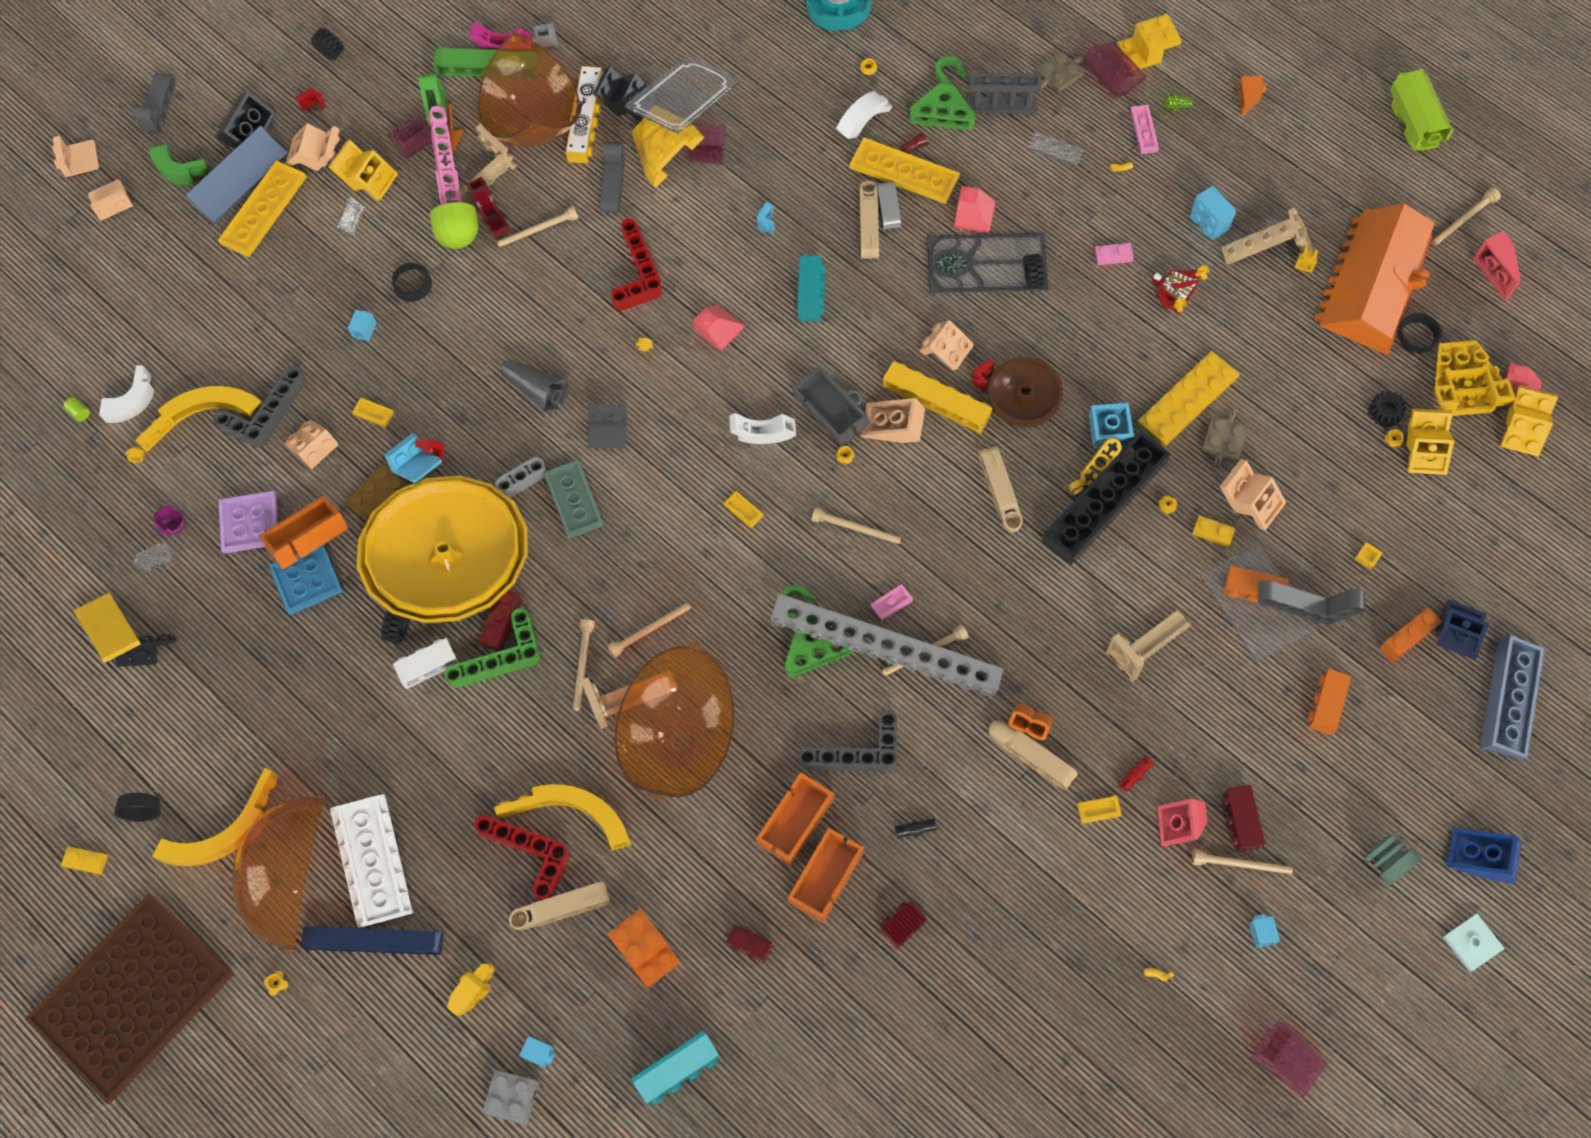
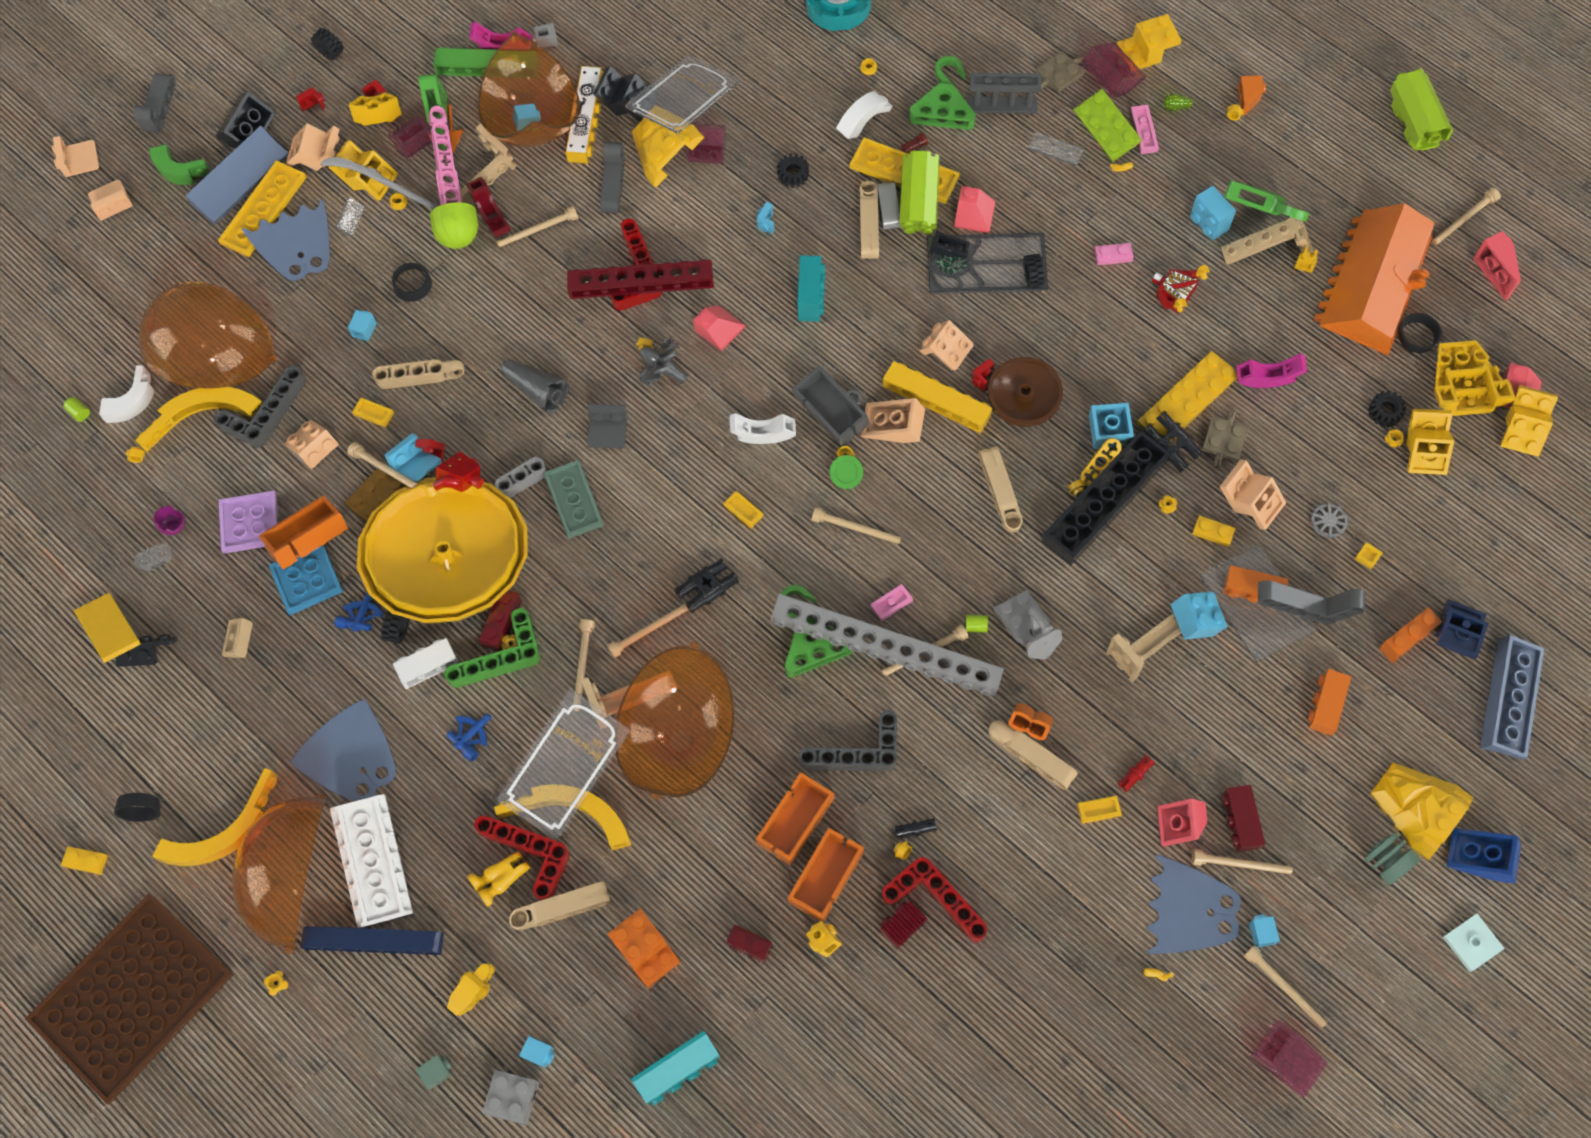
none -> clear orange windscreen [139,282,277,389]
none -> tan slope [222,618,253,658]
none -> sand blue piece [242,199,330,281]
none -> sand blue piece [290,699,396,802]
none -> light grey piece [320,157,439,210]
none -> blue piece [334,592,383,632]
none -> tan piece [347,442,417,489]
none -> yellow brick [349,92,402,126]
none -> red bracket [362,79,387,97]
none -> tan piece [372,359,464,389]
none -> yellow plate [389,193,407,210]
none -> sand green brick [416,1055,452,1090]
none -> red torso [425,451,484,497]
none -> blue piece [446,713,491,762]
none -> yellow piece [467,851,530,907]
none -> clear piece [496,689,631,841]
none -> yellow plate [501,634,518,650]
none -> medium azure brick [513,104,541,131]
none -> dark red brick [567,259,714,299]
none -> dark grey piece [639,337,688,387]
none -> black pin [674,558,739,613]
none -> black tyre [777,153,809,188]
none -> yellow brick [805,921,842,957]
none -> bright green piece [830,455,863,489]
none -> red beam [882,857,987,942]
none -> yellow plate [894,841,912,861]
none -> lime brick [899,151,940,234]
none -> black slope [930,231,970,259]
none -> lime piece [965,615,988,633]
none -> light grey plate [993,590,1062,659]
none -> lime plate [1073,89,1142,162]
none -> black pin [1142,411,1203,473]
none -> sand blue piece [1147,855,1241,954]
none -> medium azure brick [1170,591,1228,640]
none -> bright green piece [1224,180,1310,222]
none -> yellow plate [1227,104,1244,121]
none -> dark pink arch [1236,353,1307,388]
none -> tan piece [1243,944,1327,1028]
none -> light grey wheel [1311,503,1348,538]
none -> yellow wedge [1370,762,1474,860]

